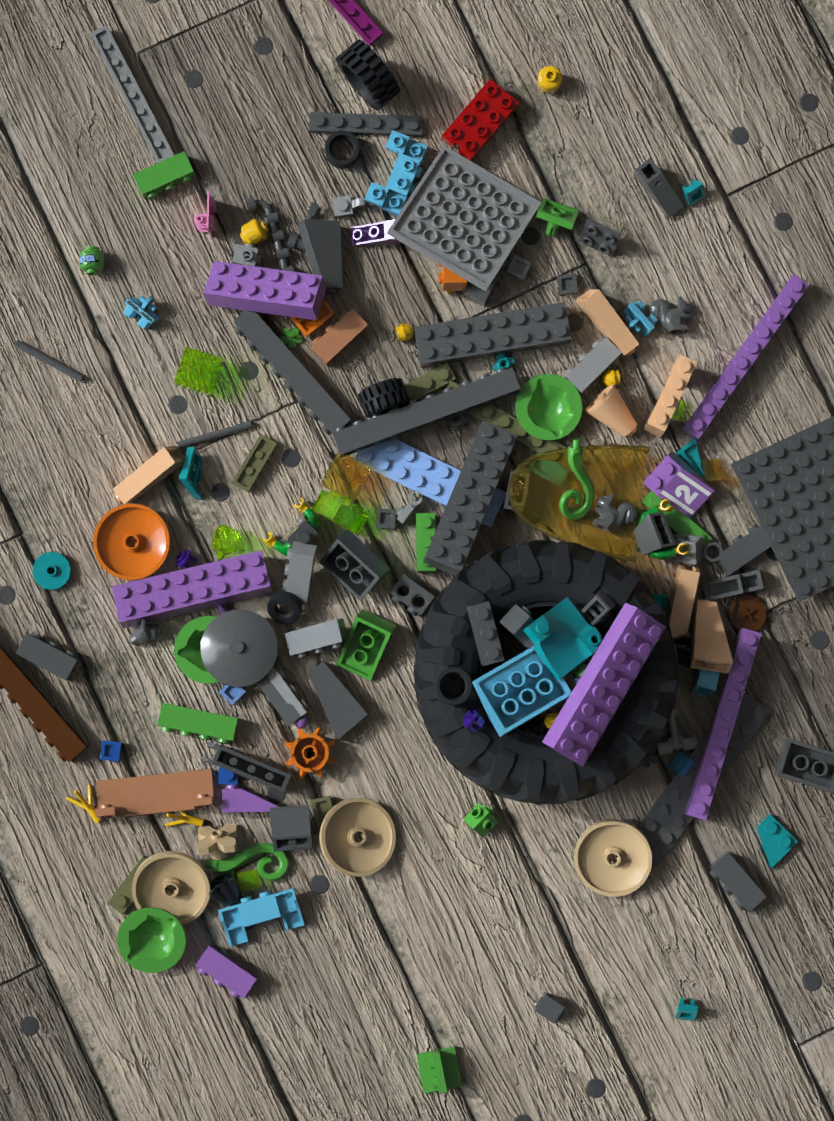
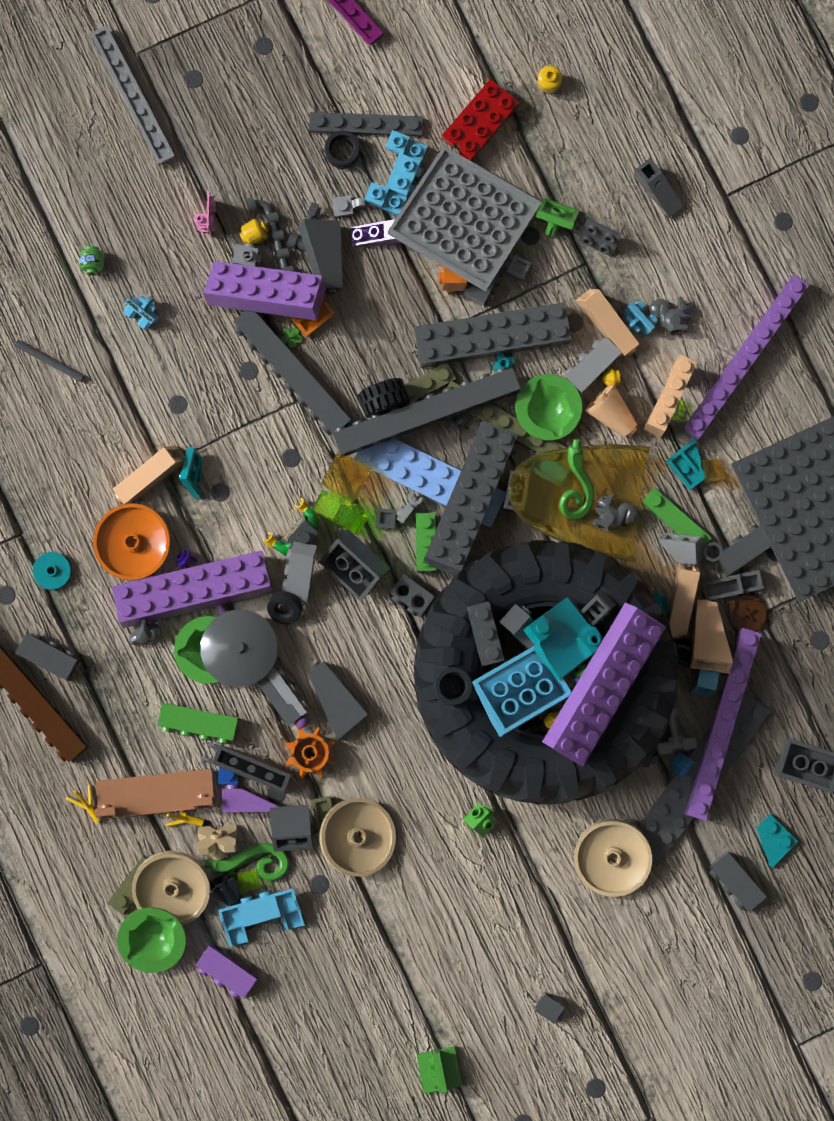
blue plate [100,740,122,762] -> none
bright green brick [133,151,195,199] -> none
clear neon green brick [174,347,224,397] -> none
dark grey bar [177,421,253,449] -> none
clear neon green brick [211,525,246,561] -> none
medium blue plate [219,685,246,706] -> none
olive plate [231,434,278,493] -> none
brick [285,618,349,658] -> none
nougat brick [311,308,369,367] -> none
black tyre [336,39,400,110] -> none
bright green slope [336,609,397,681] -> none
yellow plate [396,323,414,342] -> none
dark purple plate [462,710,485,732] -> none
dark grey tile [556,273,578,296] -> none
dark grey torso [634,499,691,560] -> none
medium lavender slope [643,451,715,518] -> none
teal tile [675,997,698,1021] -> none
teal tile [682,180,706,206] -> none

